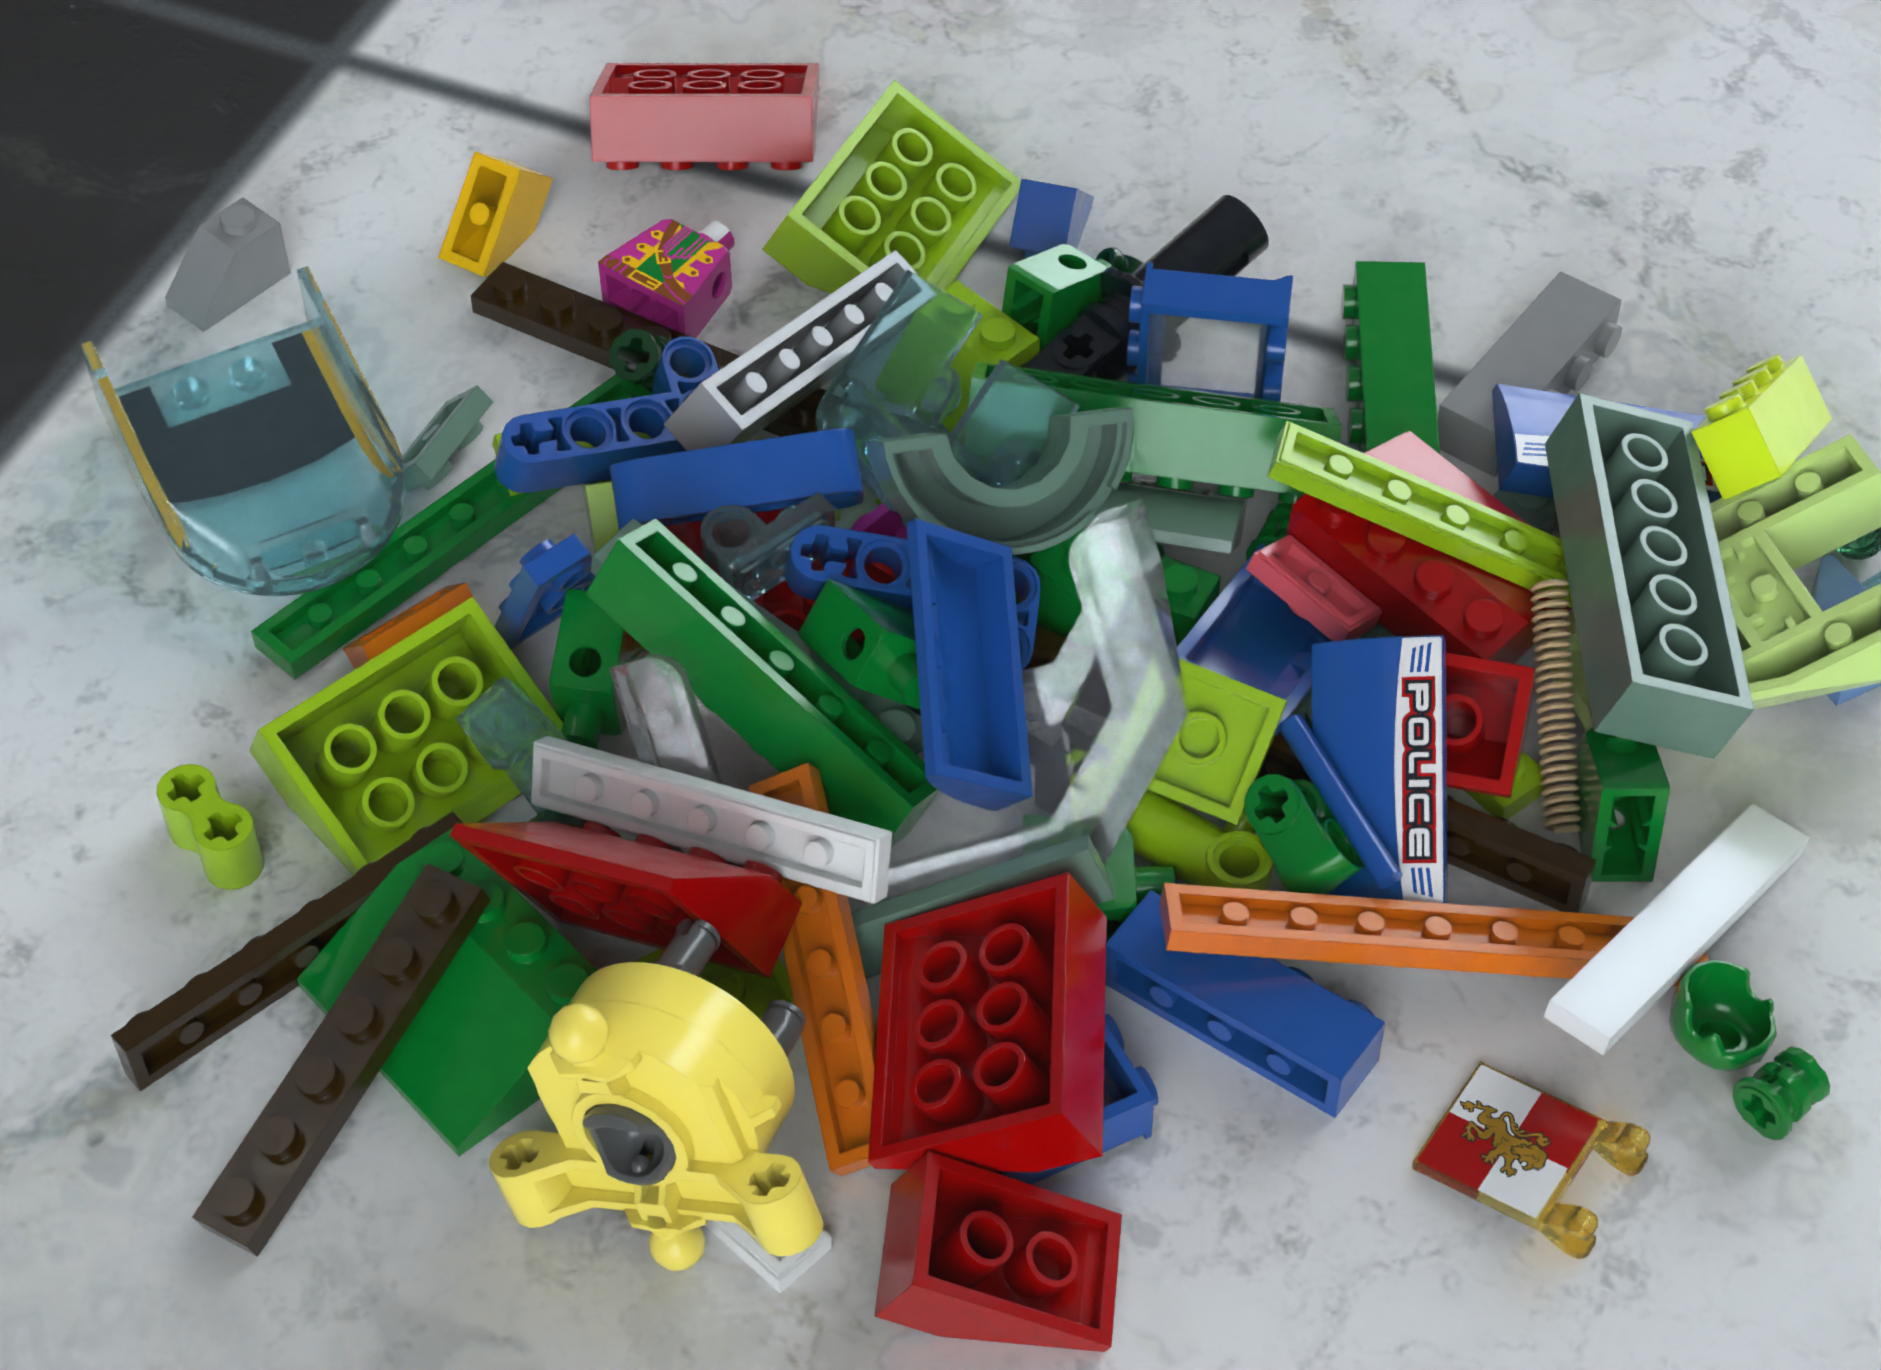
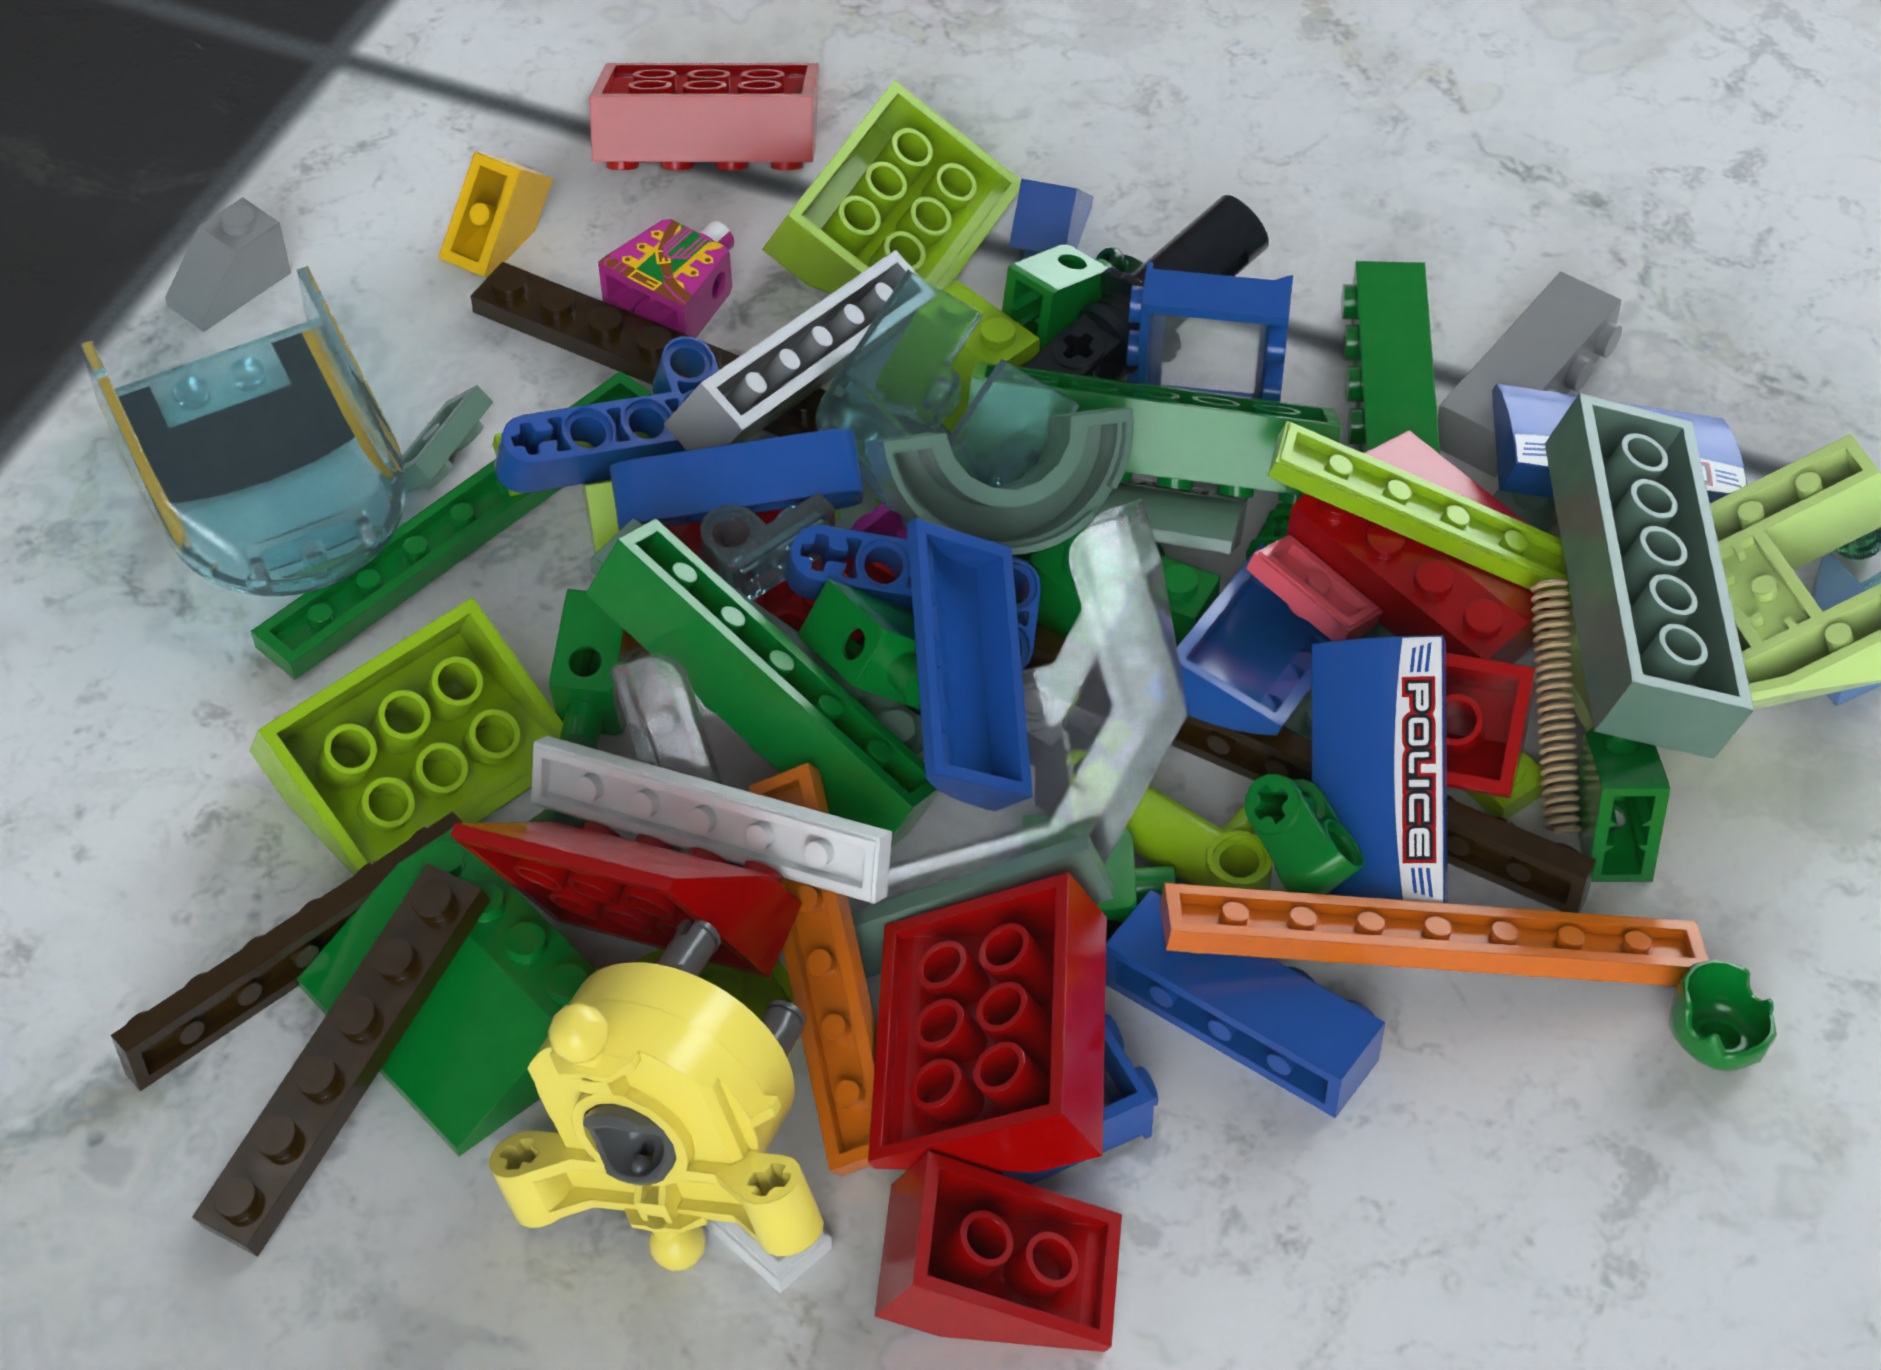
lime axle [156,764,264,890] -> none
orange plate [342,583,475,669] -> none
clear light blue slope [456,677,570,821] -> none
blue wing [494,533,596,649] -> none
dark green bush [609,329,681,393] -> none
lime plate [1113,652,1288,826] -> none
blue bar [1279,714,1403,889] -> none
flag [1412,1062,1651,1259] -> none
white tile [1543,803,1810,1055] -> none
neon yellow brick [1691,354,1832,500] -> none
green bush [1732,1046,1830,1140] -> none

